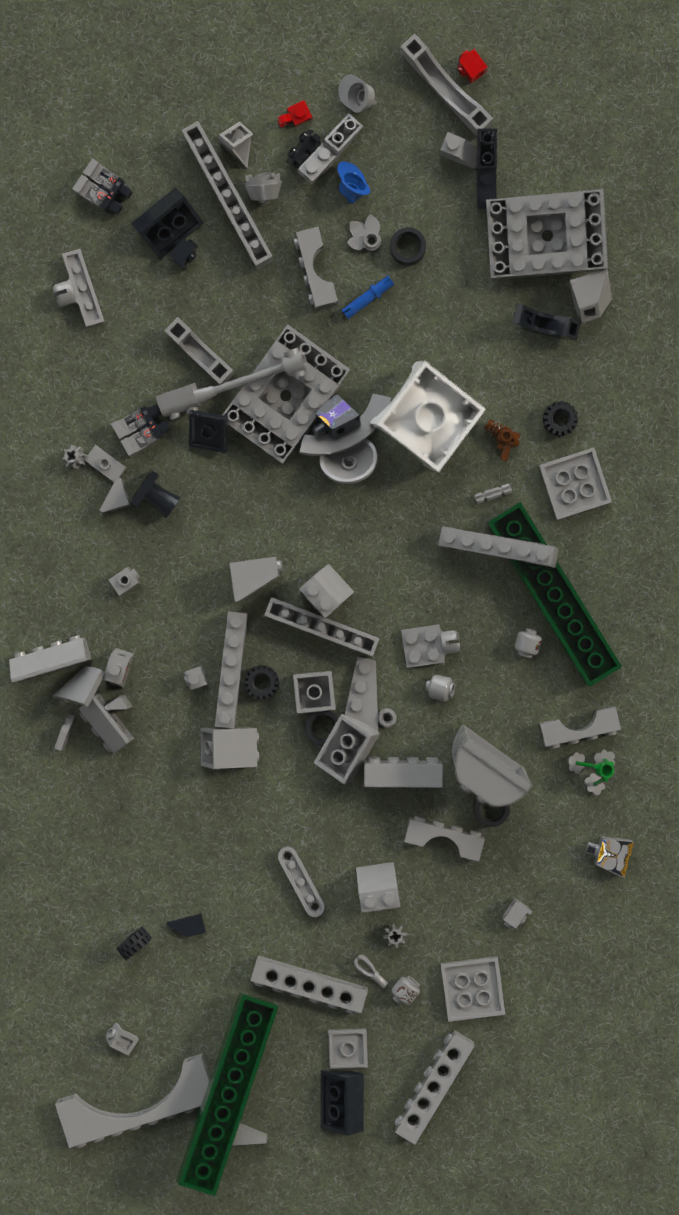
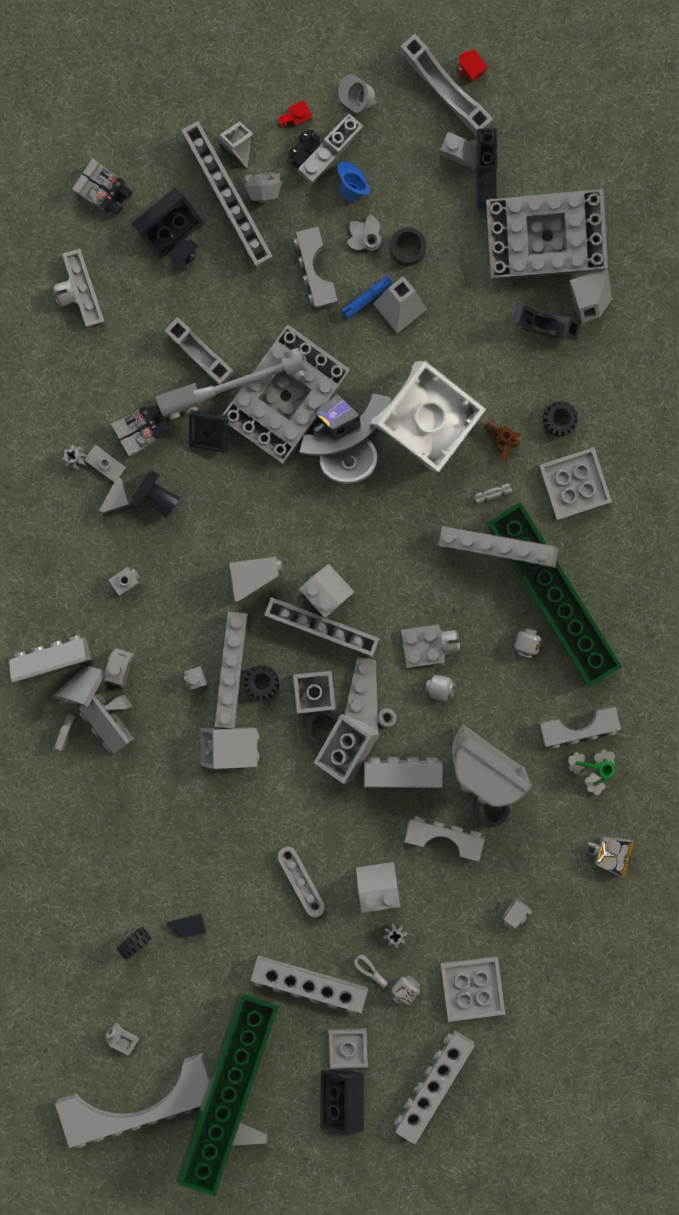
none -> light grey slope [373,276,427,334]

